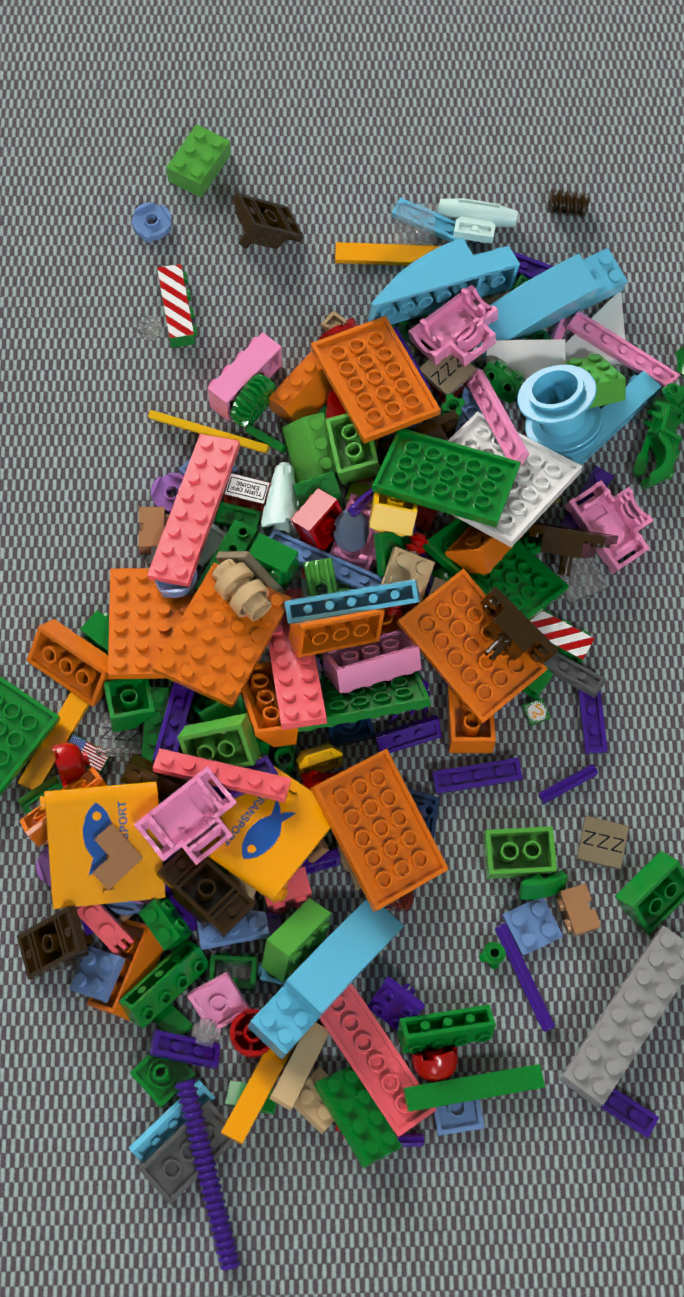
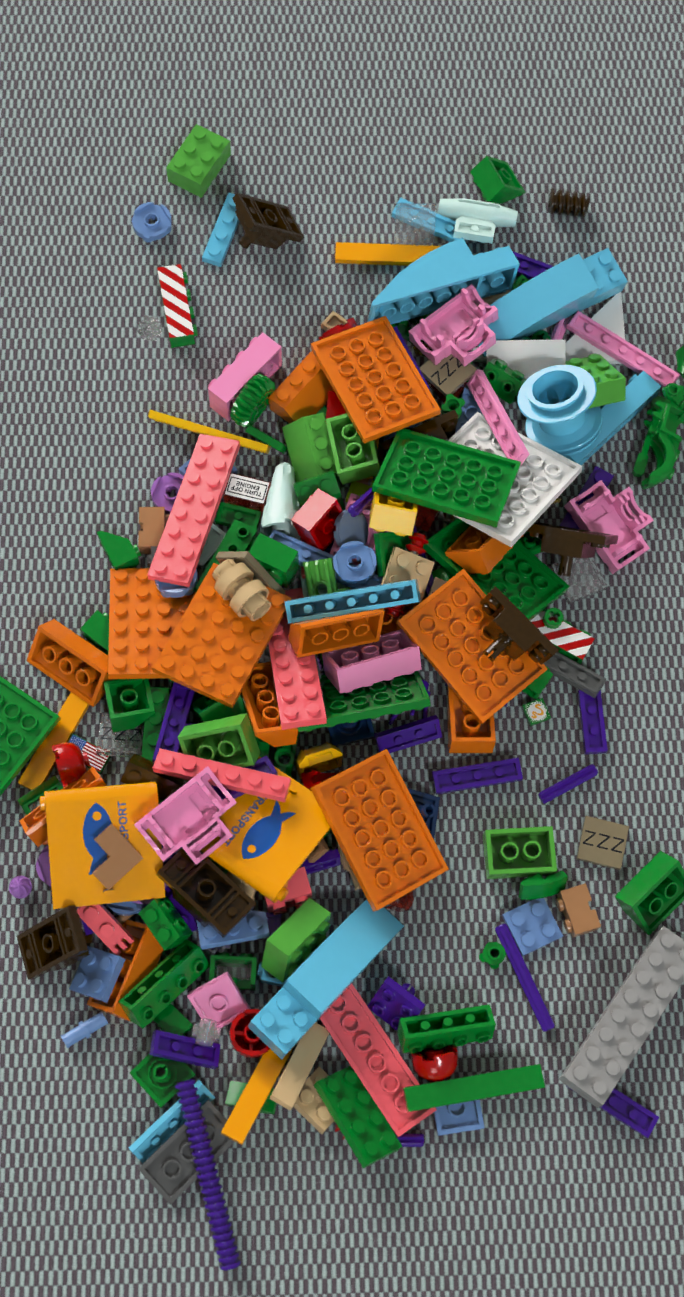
none -> medium lavender plate [9,876,32,899]
none -> medium blue pin [61,1011,109,1048]
none -> green slope [97,530,141,570]
none -> medium azure plate [202,192,240,267]
none -> medium blue plate [333,541,377,585]
none -> green slope [470,156,525,205]
none -> green bush [543,608,564,629]

